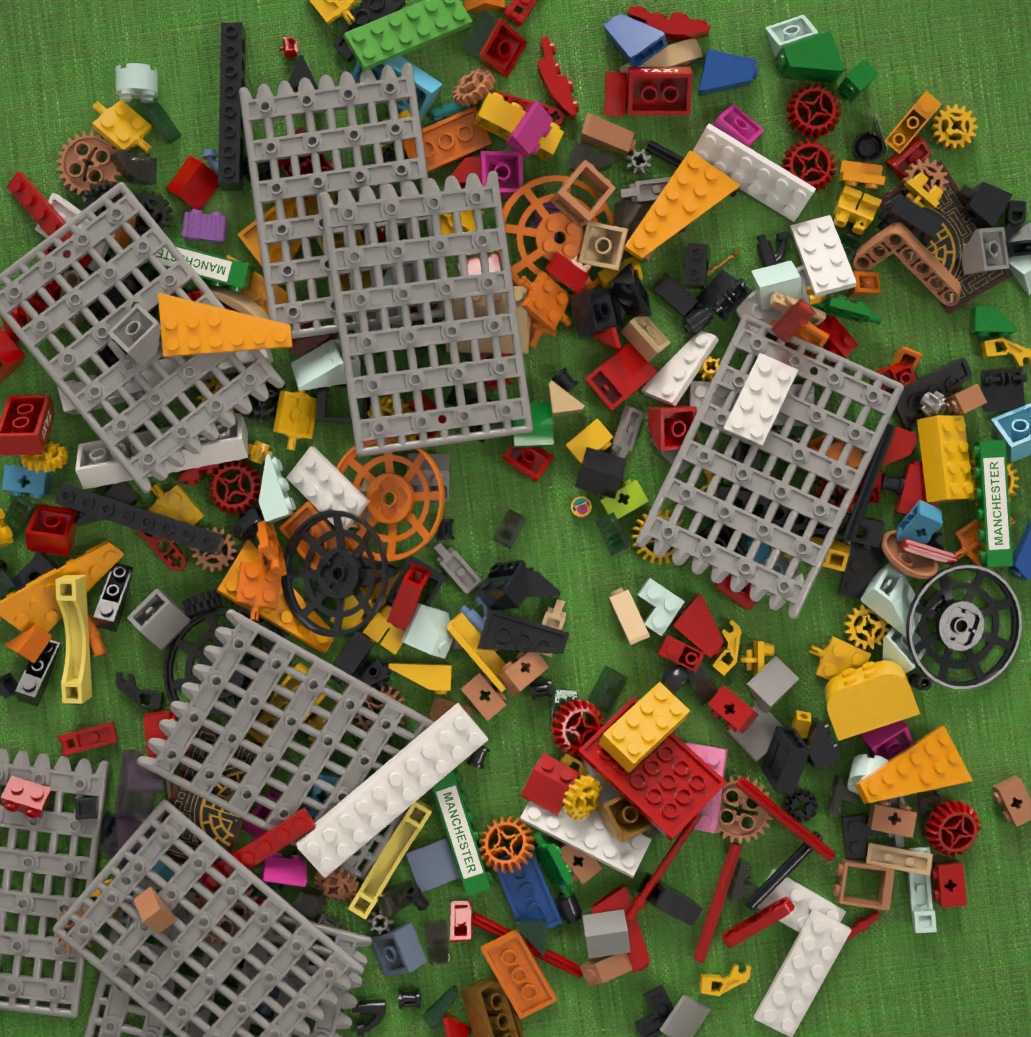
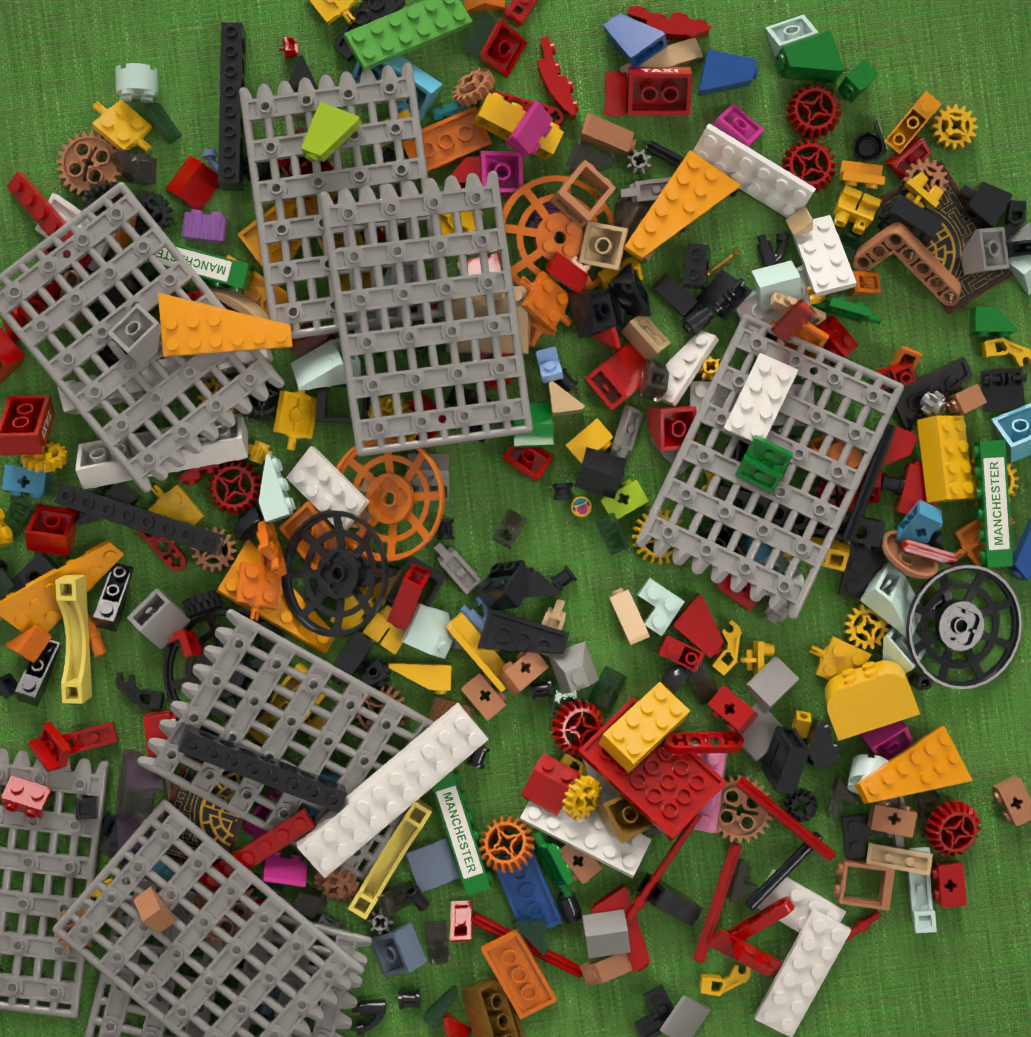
none -> red bracket [28,721,71,772]
none -> red bracket [168,629,203,658]
none -> black brick [178,724,347,813]
none -> lime slope [301,102,362,162]
none -> light blue slope [536,347,564,383]
none -> light grey slope [548,641,599,694]
none -> black bush [550,565,577,592]
none -> black wheel [552,483,574,500]
none -> clear smoke slope [639,359,669,402]
none -> red beam [664,732,744,754]
none -> red bracket [708,930,783,977]
none -> green slope [735,434,794,494]
none -> light grey gear [763,601,789,624]
none -> tan slope [785,207,813,237]

